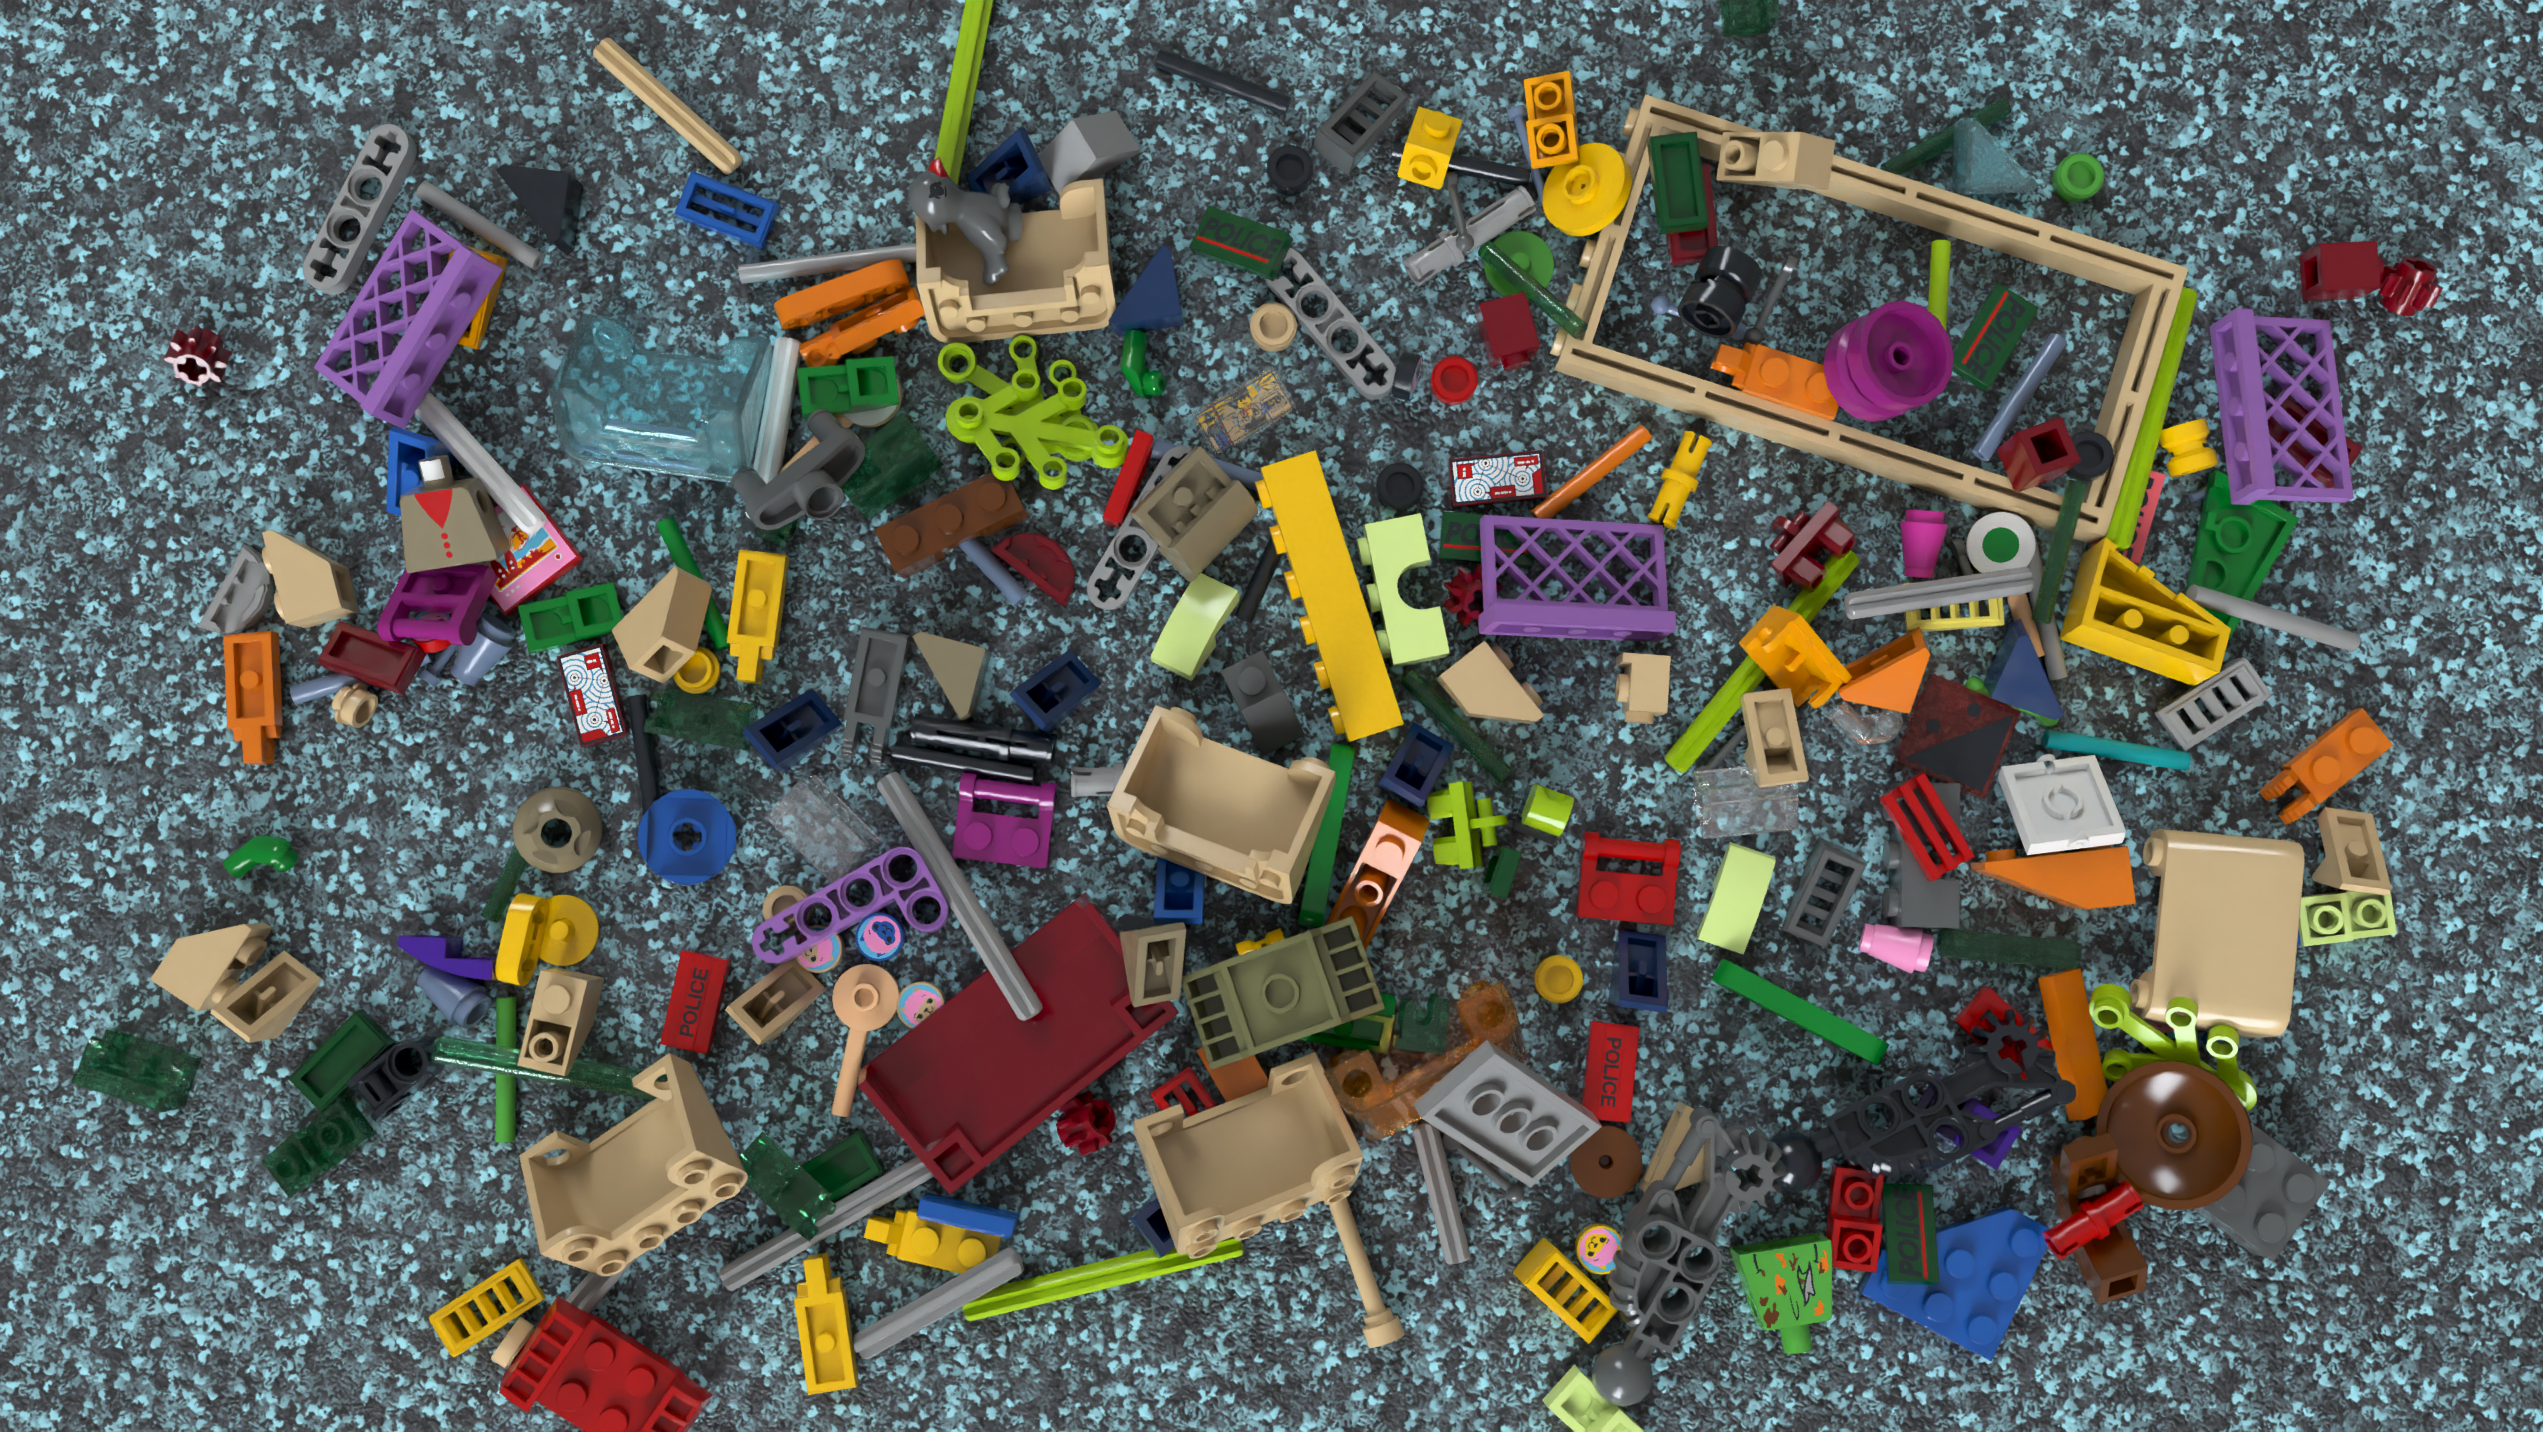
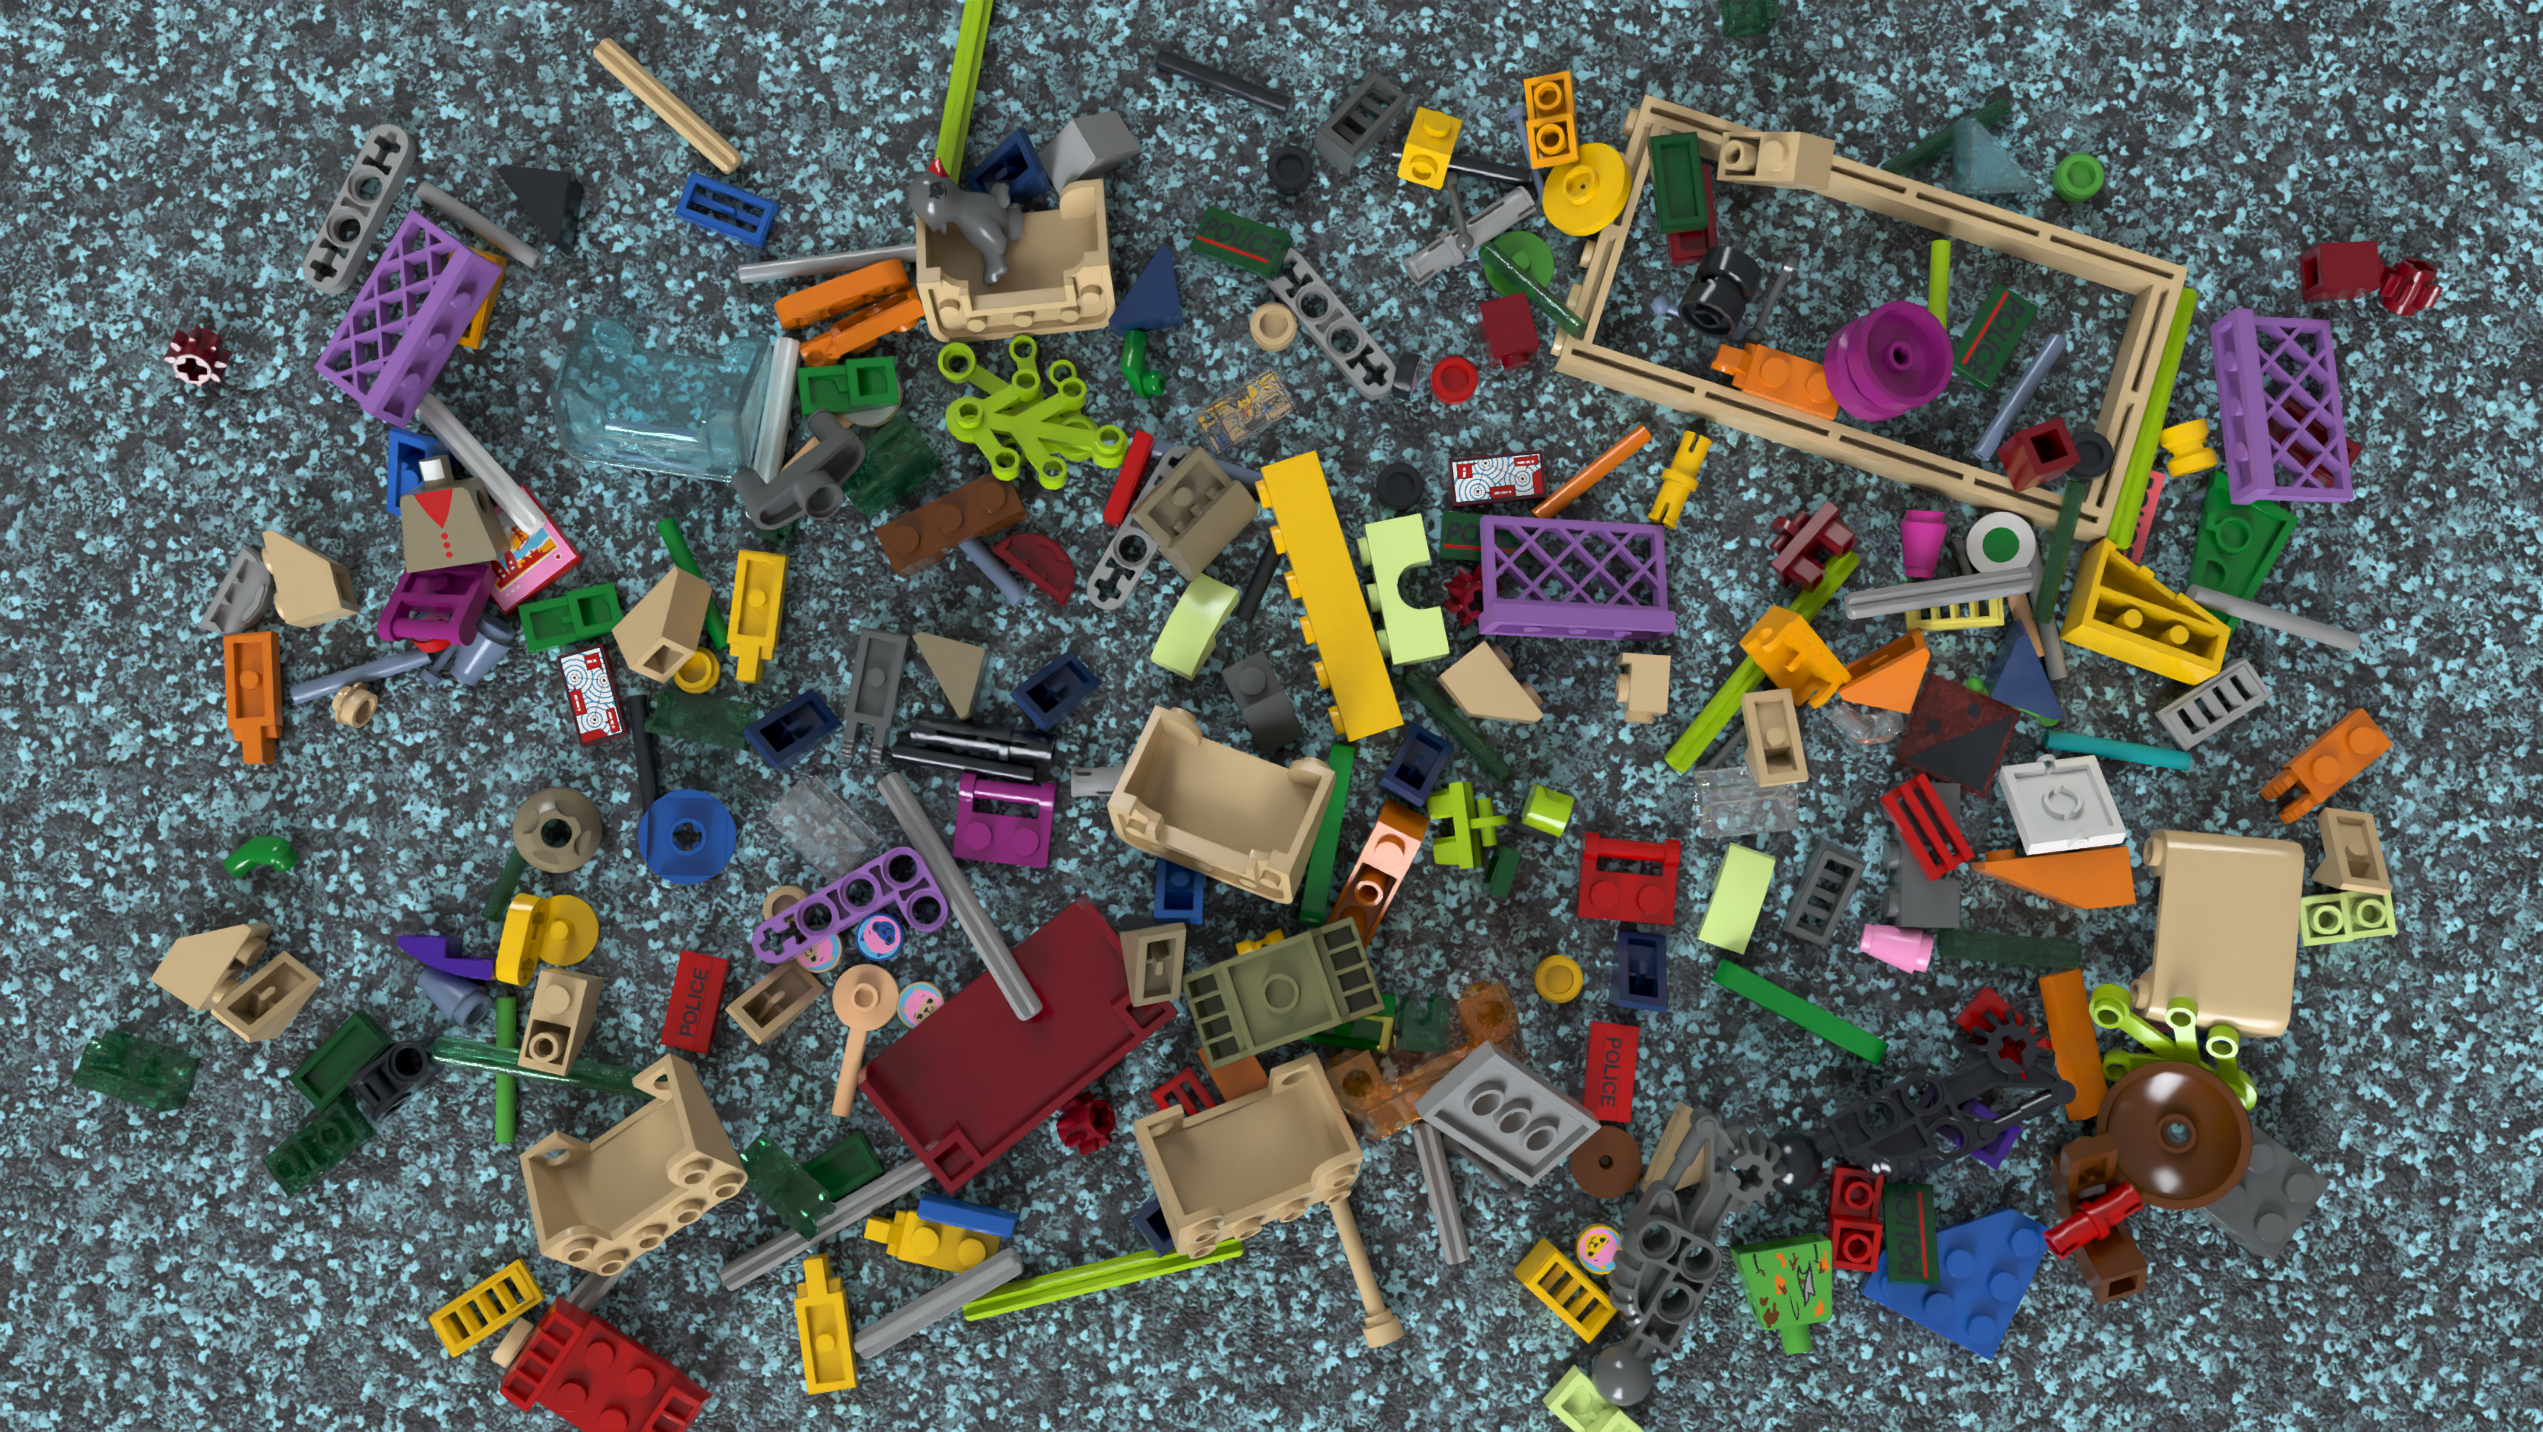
dark red tile [317,621,426,696] -> none

